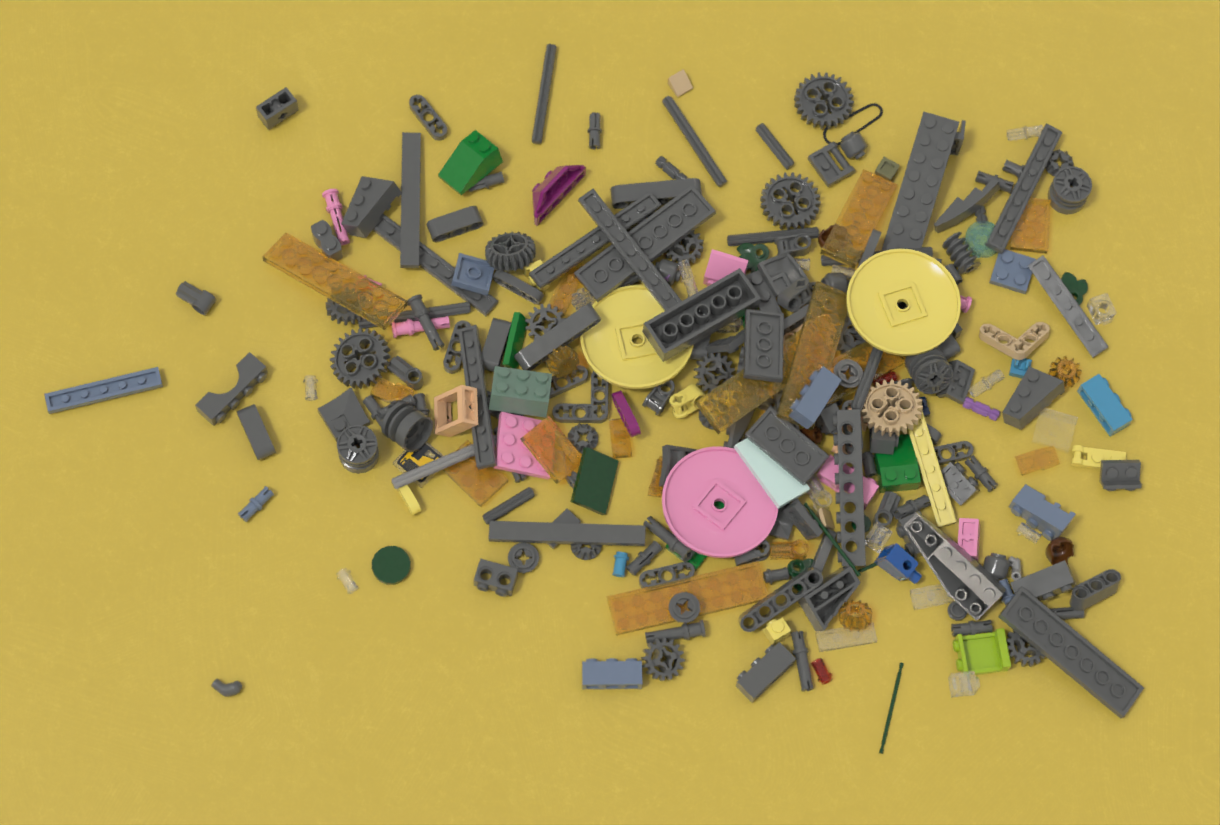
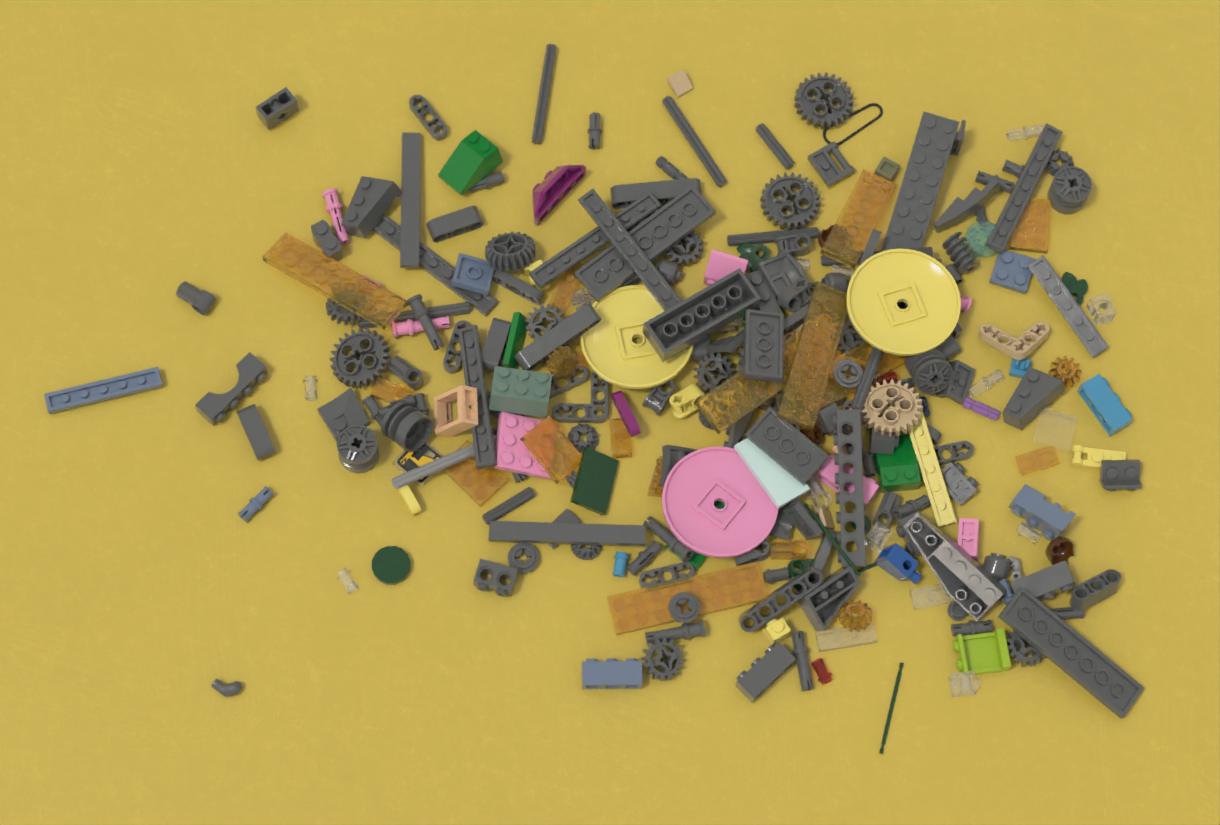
clear axle [678,260,699,298] -> none
sand blue brick [789,366,842,429] -> none
dark grey head [840,131,868,160] -> none
dark grey pin [965,455,998,492] -> none

